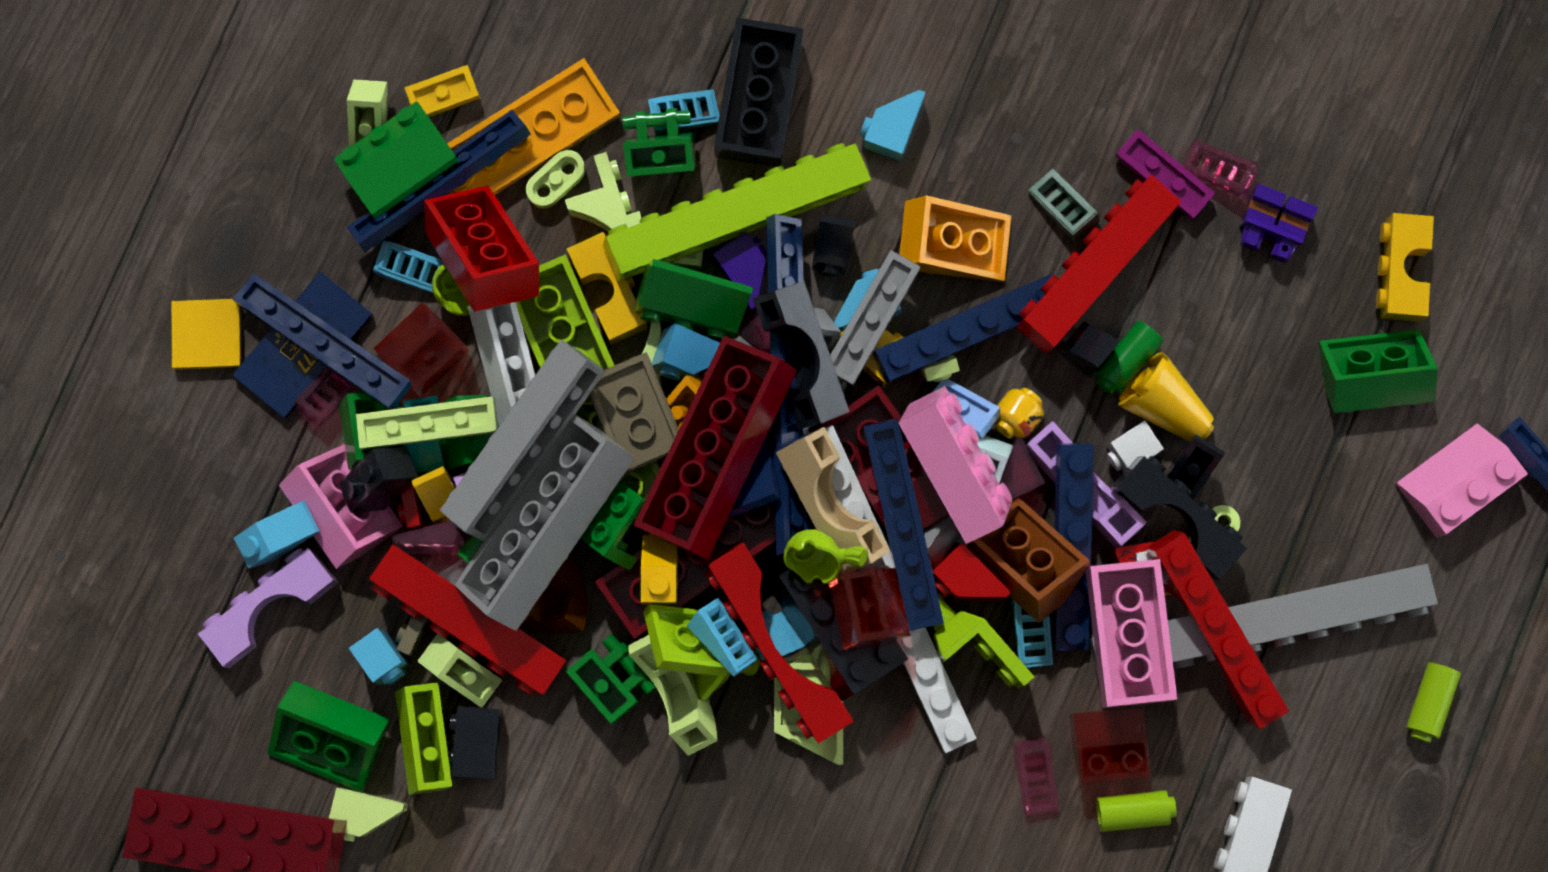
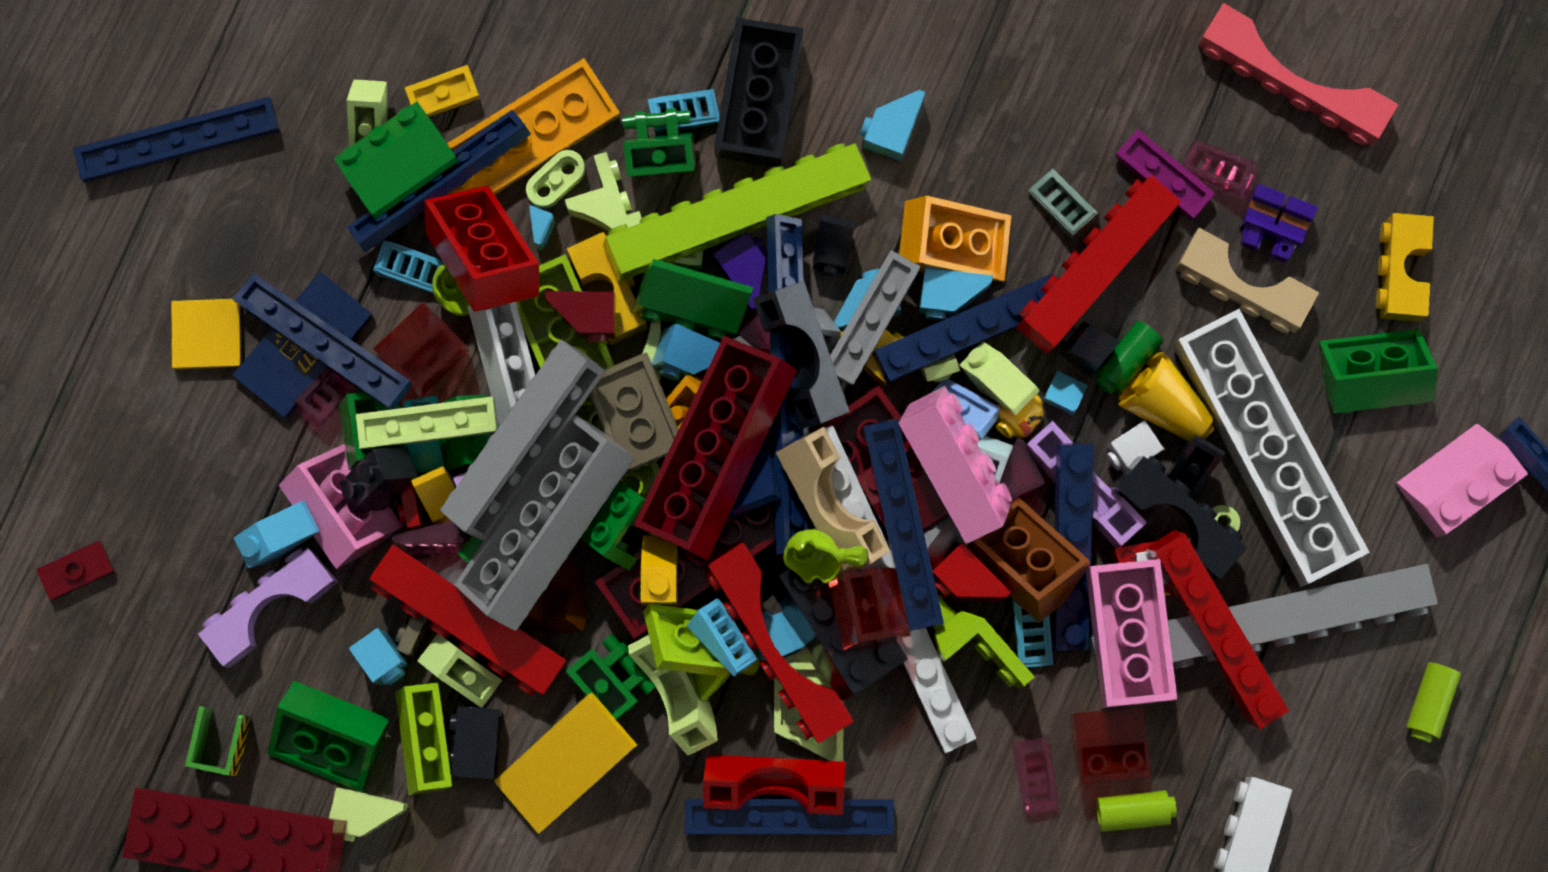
none -> dark red plate [36,540,115,601]
none -> dark blue plate [73,97,280,183]
none -> bright green piece [185,706,251,776]
none -> yellow tile [494,692,637,834]
none -> medium azure slope [529,205,556,251]
none -> dark red slope [545,291,616,344]
none -> dark blue plate [685,799,894,835]
none -> red arch [703,755,846,815]
none -> medium azure slope [919,267,993,321]
none -> yellowish green slope [959,341,1040,415]
none -> medium azure slope [1042,370,1088,416]
none -> white brick [1173,309,1370,587]
none -> tan arch [1175,228,1319,334]
none -> coral arch [1198,3,1399,146]

